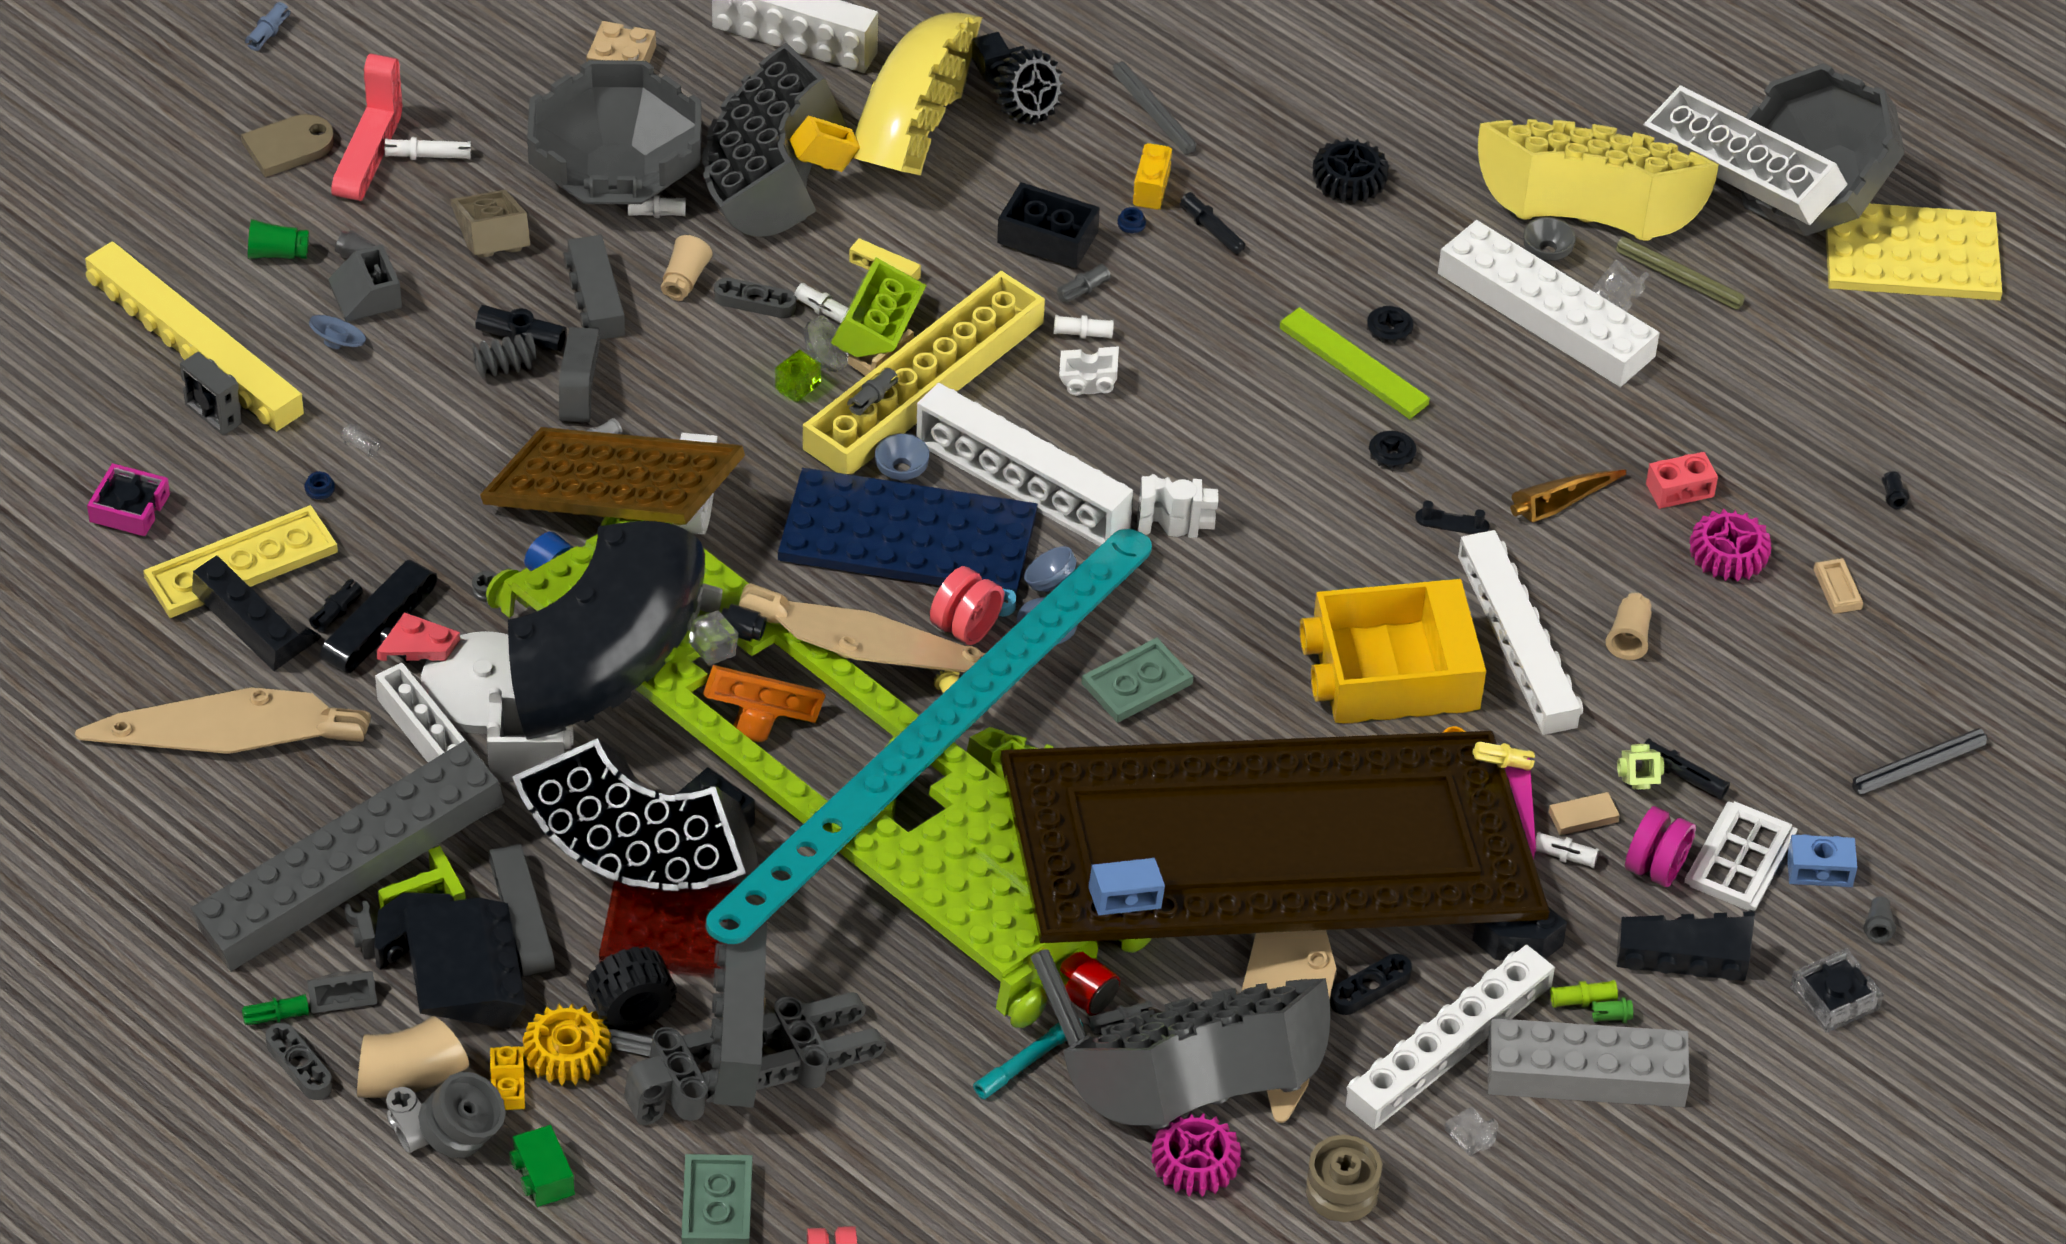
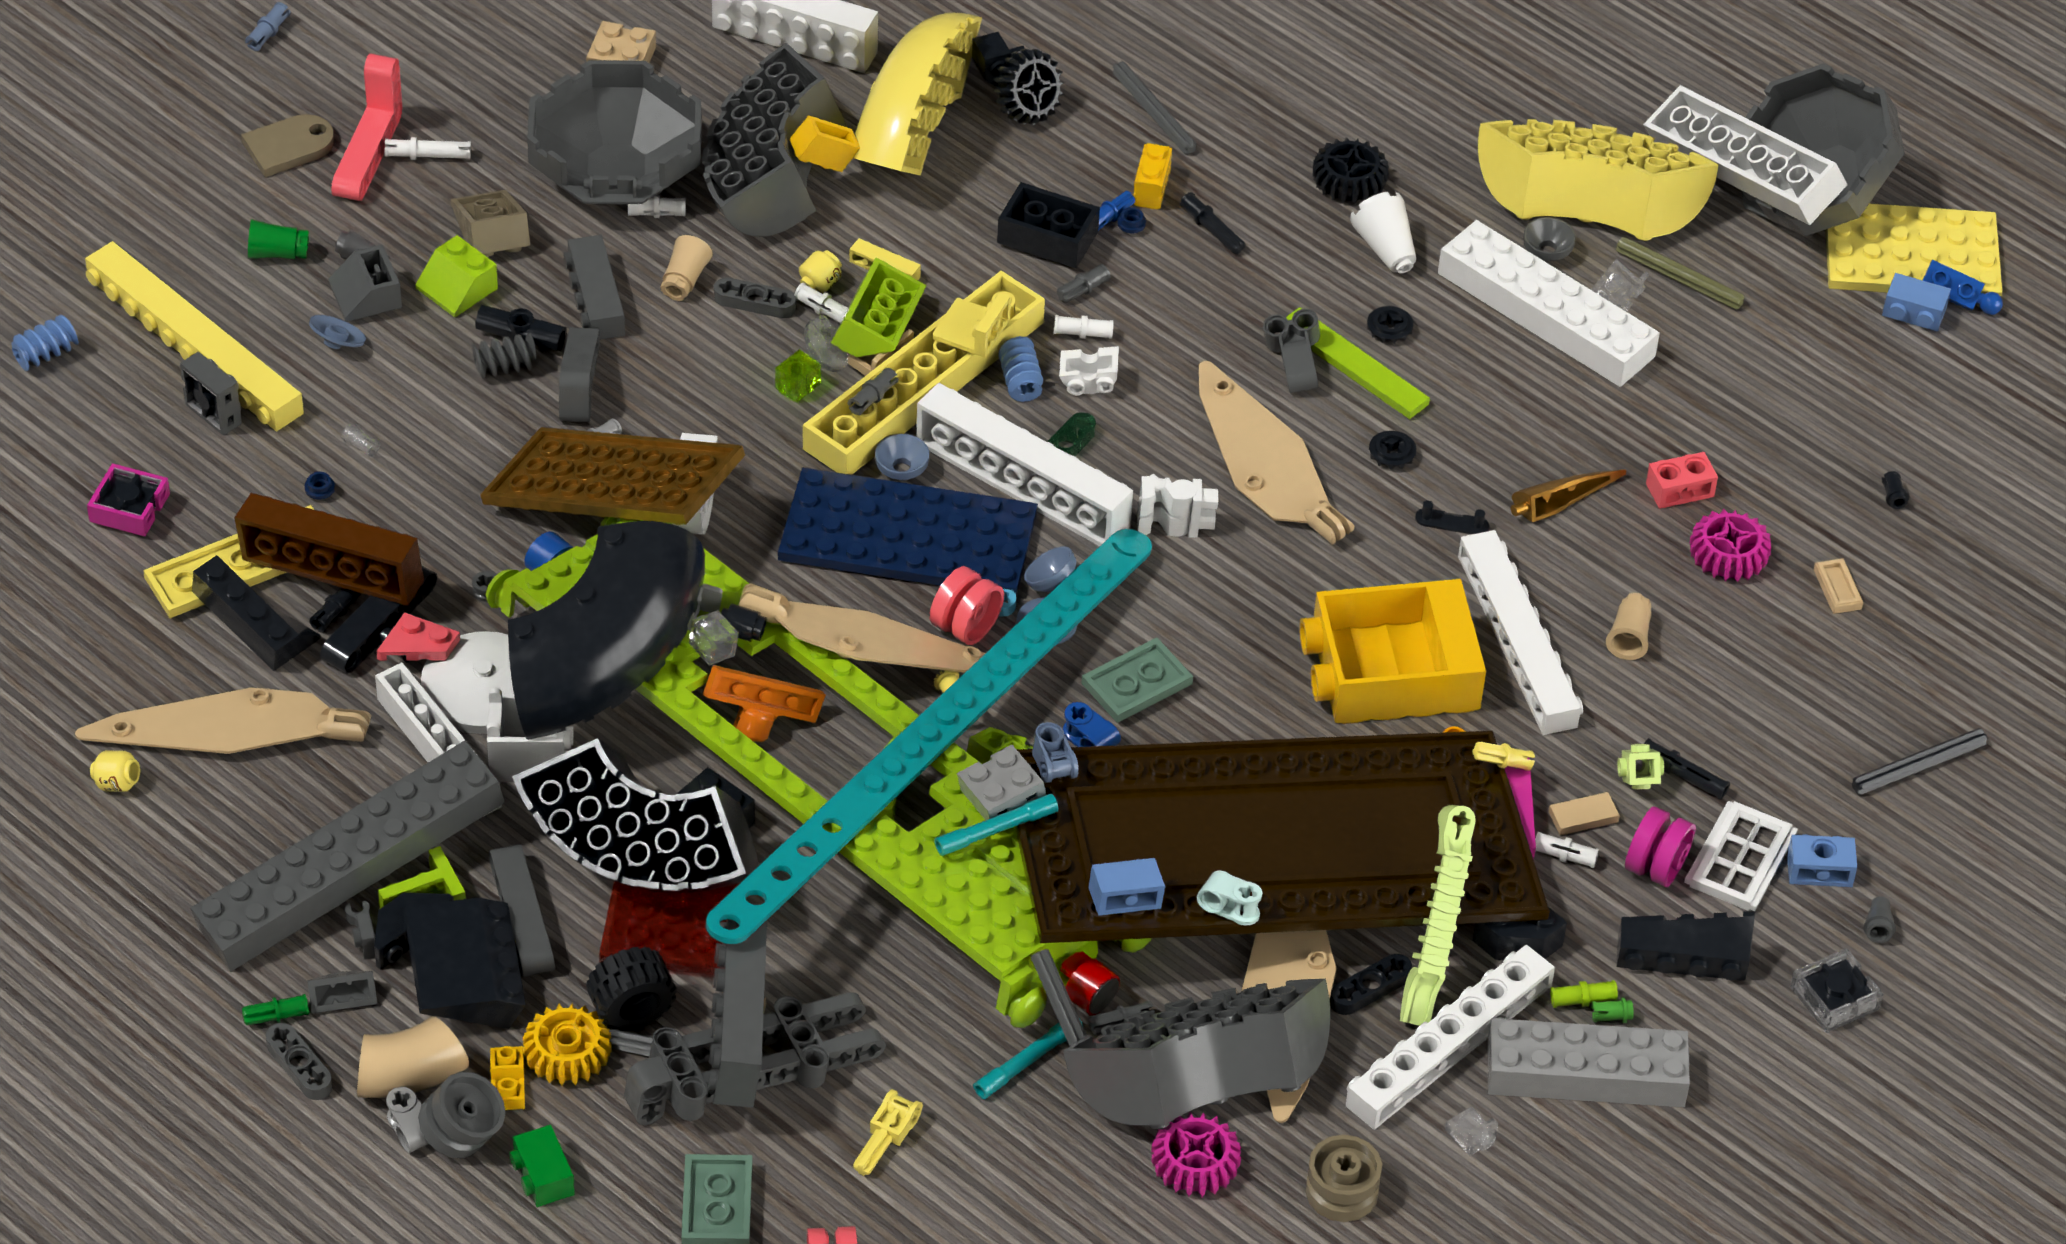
none -> medium blue piece [11,315,79,371]
none -> light yellow head [90,750,140,792]
none -> reddish brown brick [234,493,424,606]
none -> lime slope [415,235,498,318]
none -> light yellow head [799,250,842,293]
none -> light yellow connector [853,1089,923,1176]
none -> light yellow bracket [933,292,1011,358]
none -> teal piece [935,794,1059,856]
none -> light grey piece [957,745,1046,820]
none -> medium blue piece [999,336,1043,402]
none -> sand blue piece [1032,722,1079,783]
none -> clear green beam [1047,412,1096,456]
none -> blue piece [1063,702,1121,747]
none -> blue axle [1099,191,1135,230]
none -> light aqua piece [1197,870,1263,926]
none -> tan wing [1199,361,1354,545]
none -> dark grey piece [1263,309,1320,393]
none -> white cone [1350,192,1416,274]
none -> yellowish green piece [1400,805,1475,1026]
none -> medium blue brick [1882,273,1951,332]
none -> blue plate [1922,260,2003,315]

